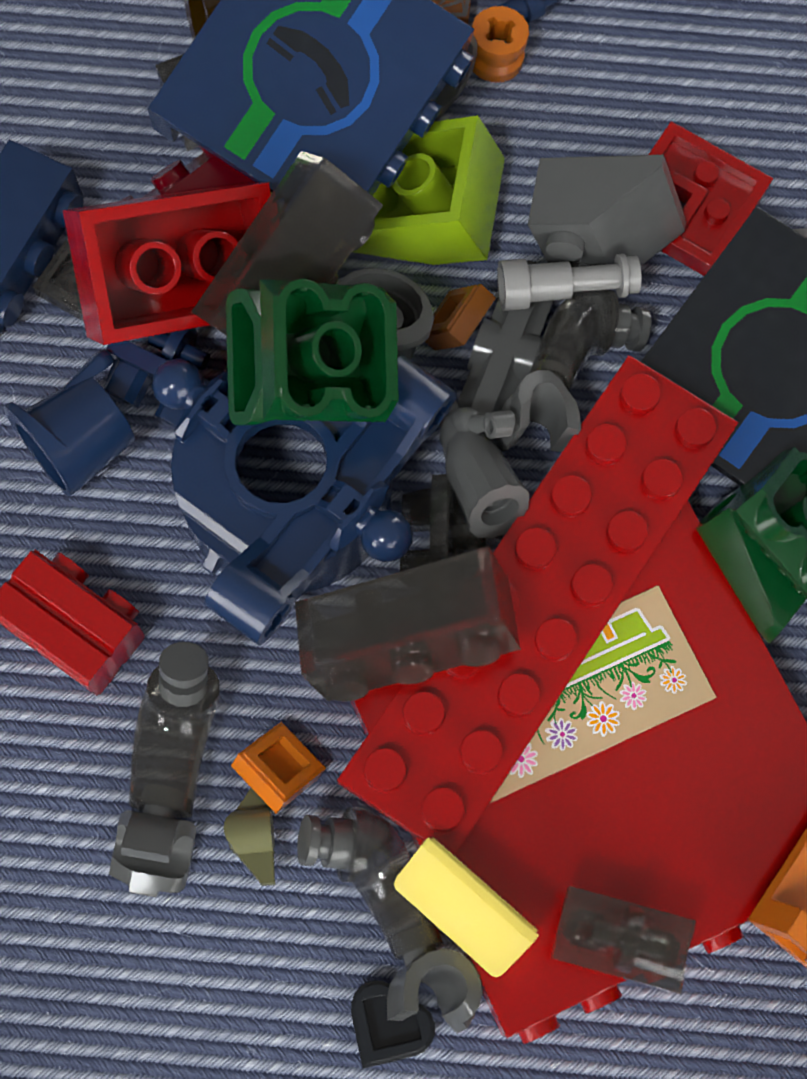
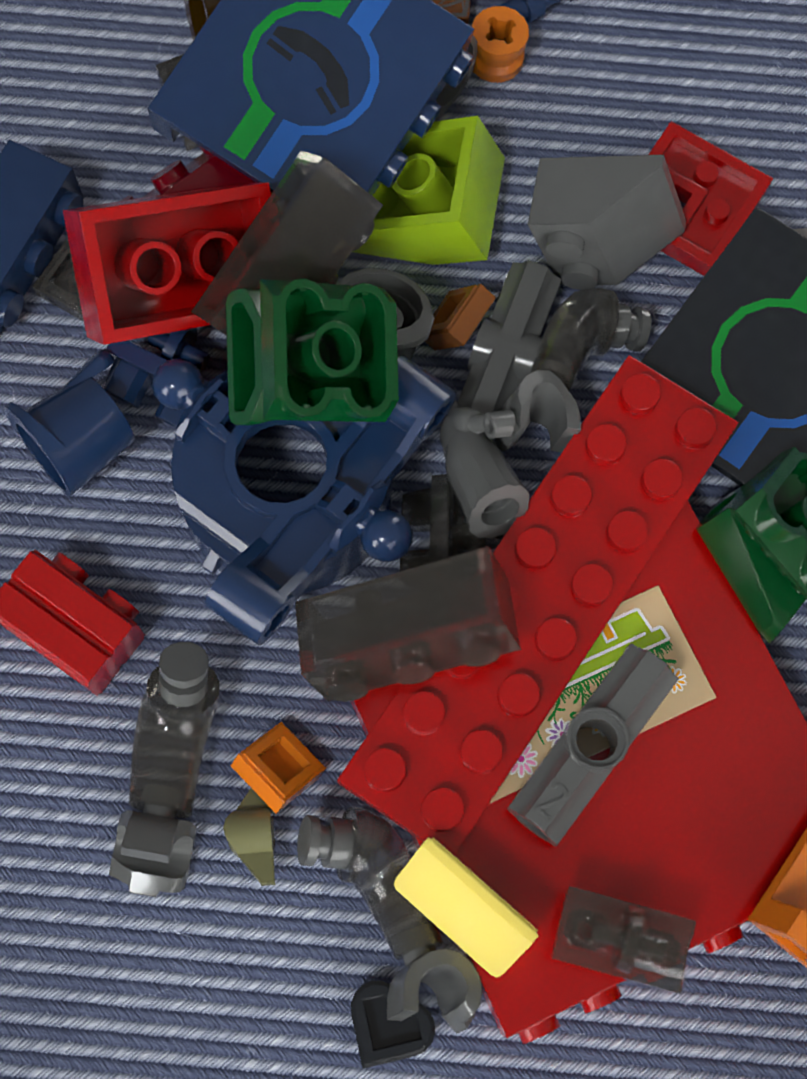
light grey piece [497,253,642,311] -> none
none -> dark grey piece [507,643,679,846]

